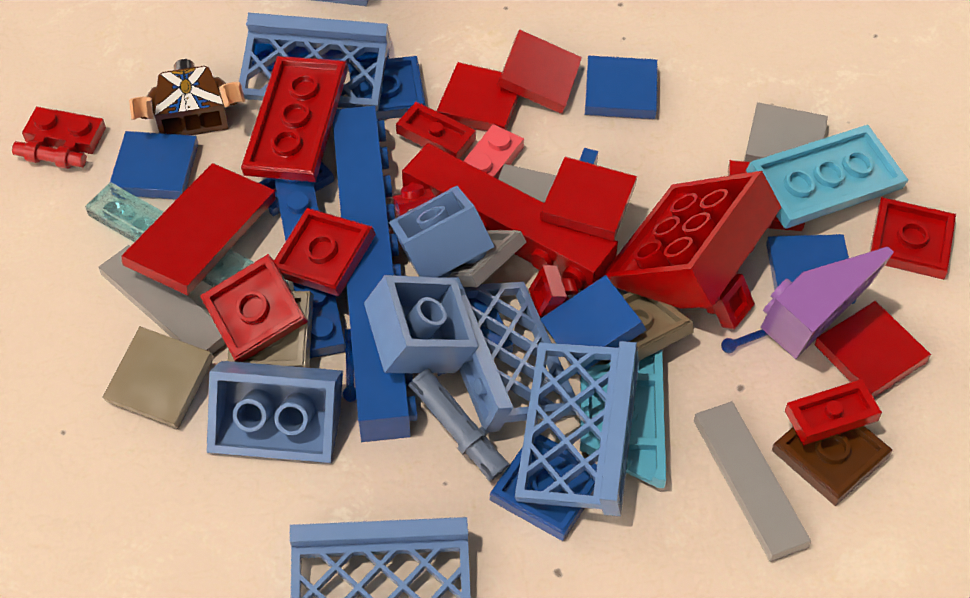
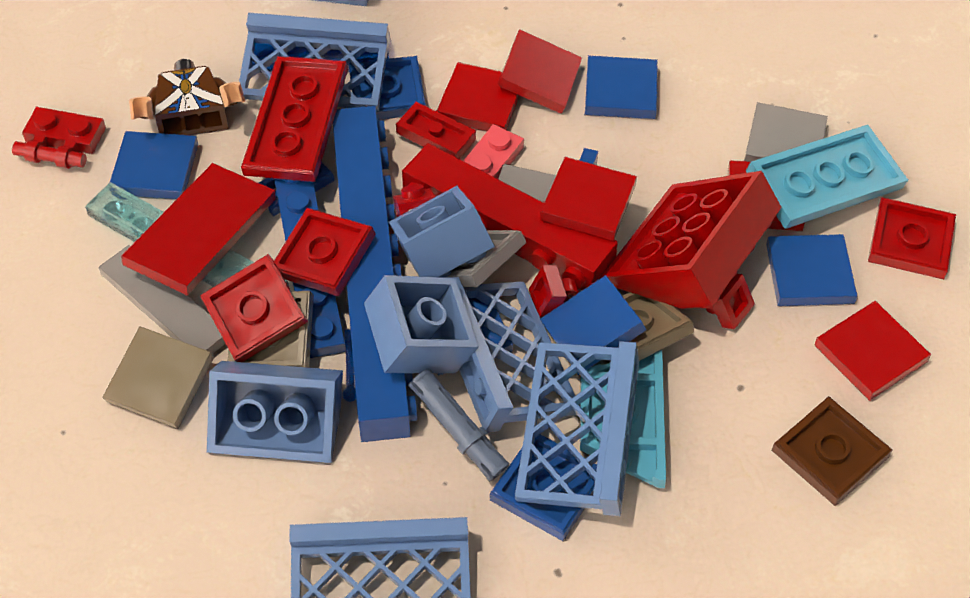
light grey tile [694,401,811,562] -> none
clear blue hinge [721,329,768,353] -> none
medium lavender slope [760,247,894,359] -> none
red plate [785,379,882,445] -> none

